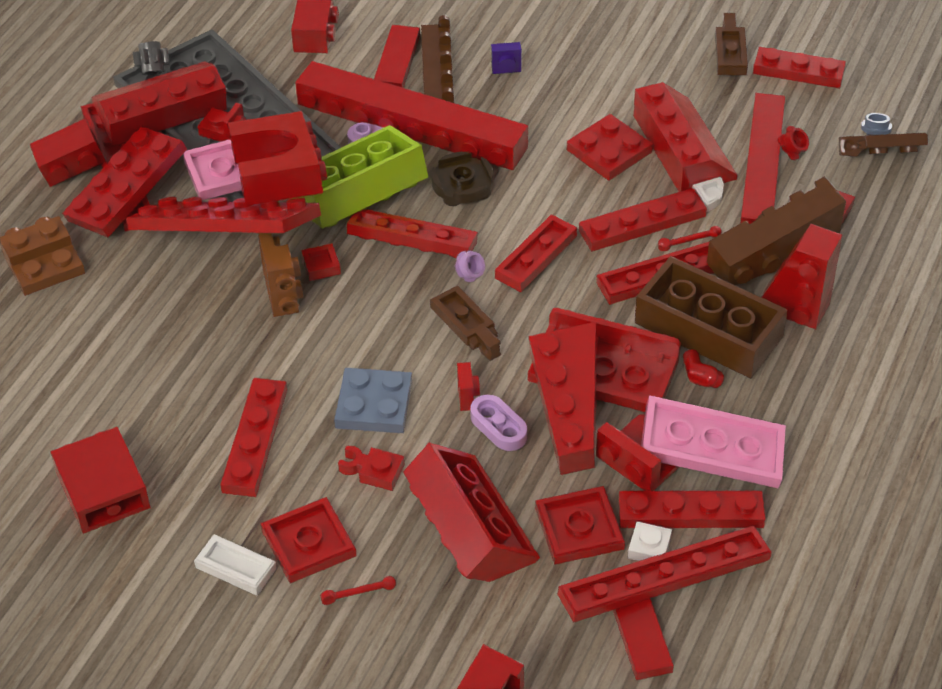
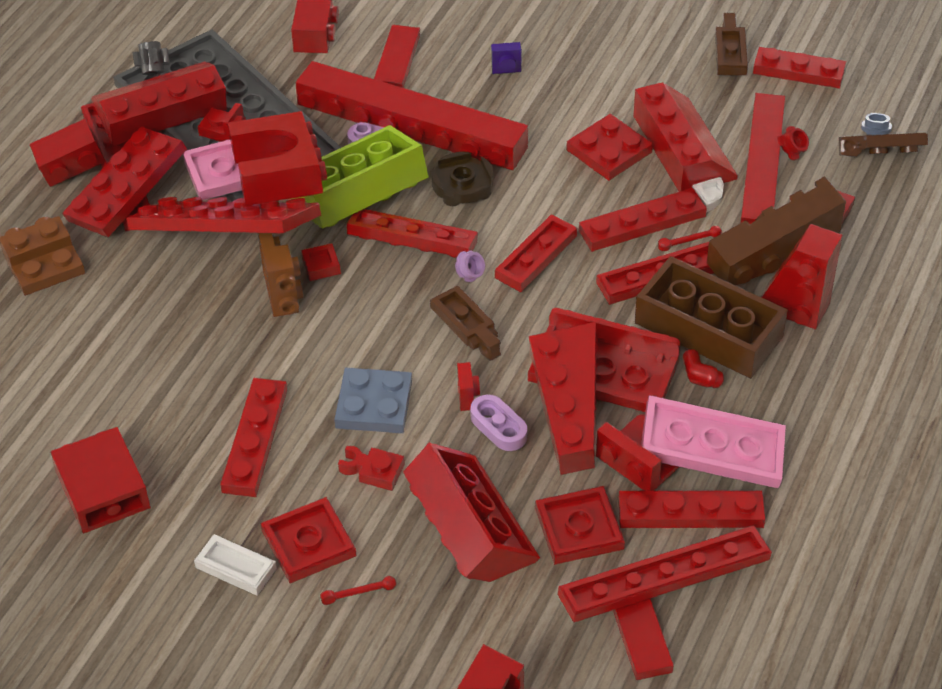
reddish brown hinge [421,15,454,103] -> none
white plate [628,522,672,561] -> none

